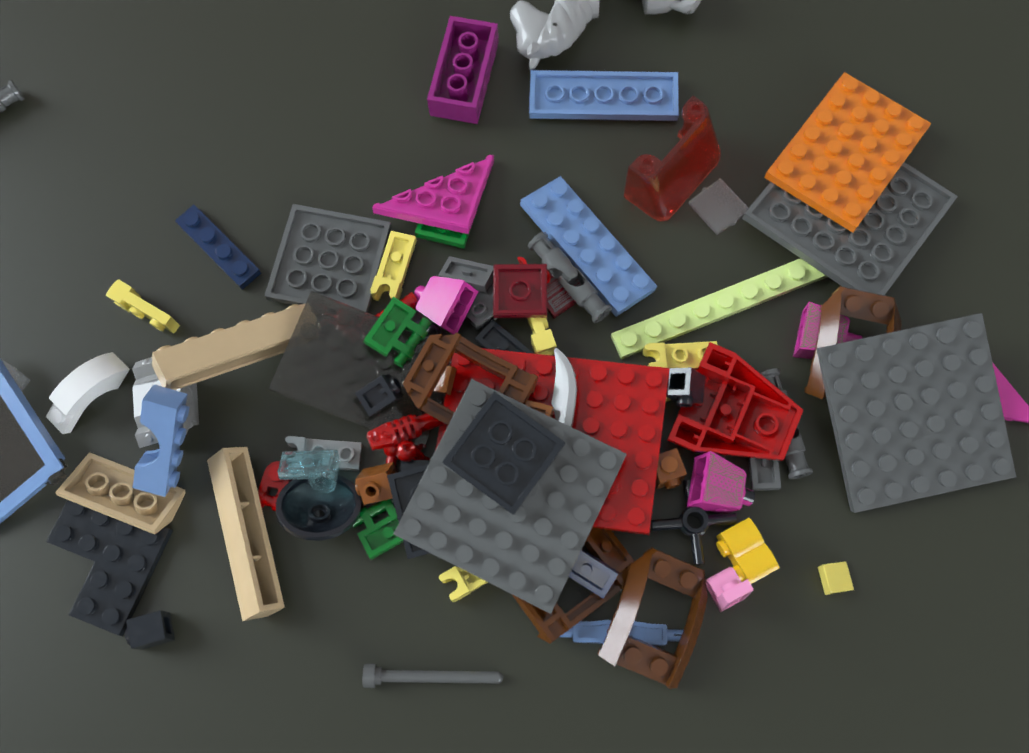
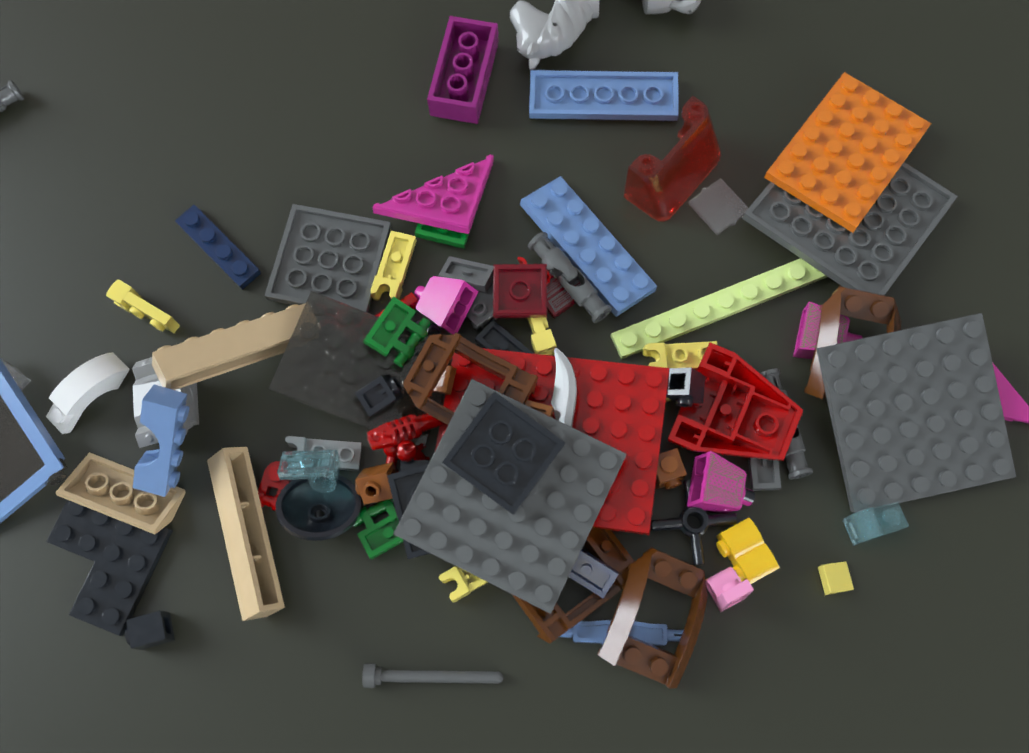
none -> clear light blue plate [842,502,909,546]

